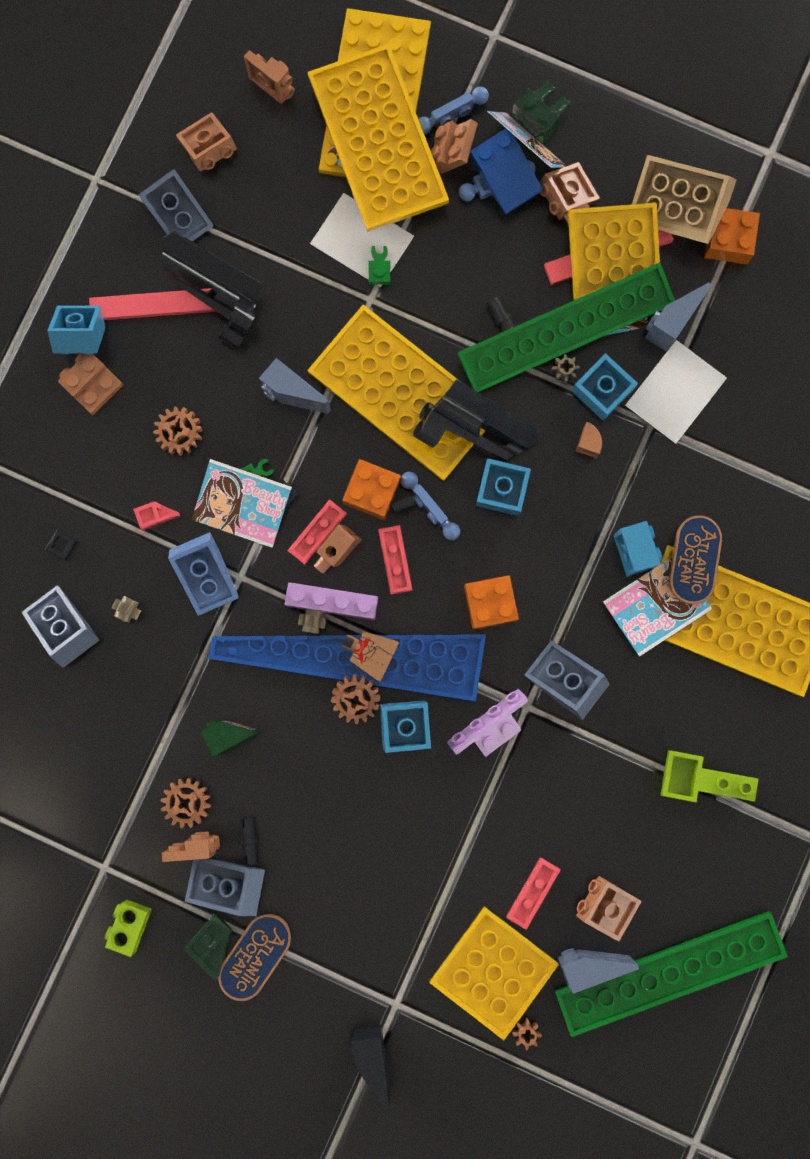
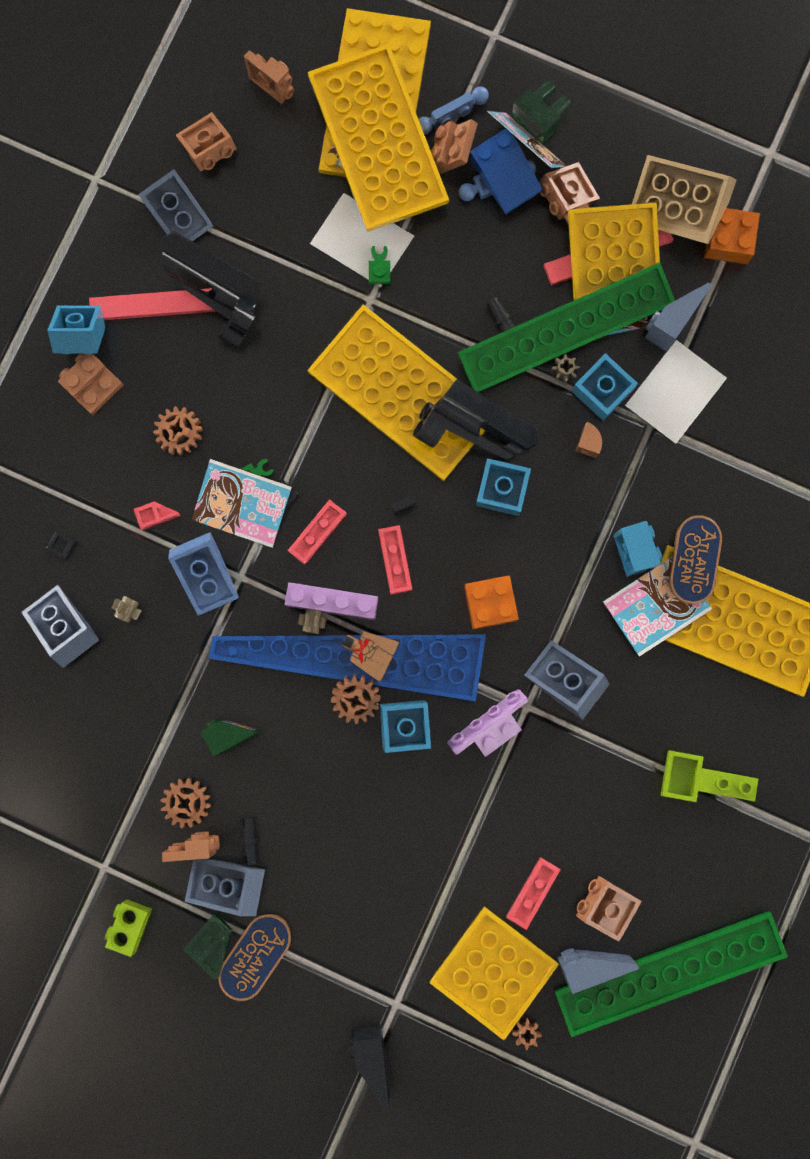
sand blue slope [259,358,331,414] -> none
nougat torso [314,524,362,574] -> none
orange brick [343,459,401,521] -> none
medium blue plate [400,471,460,540] -> none

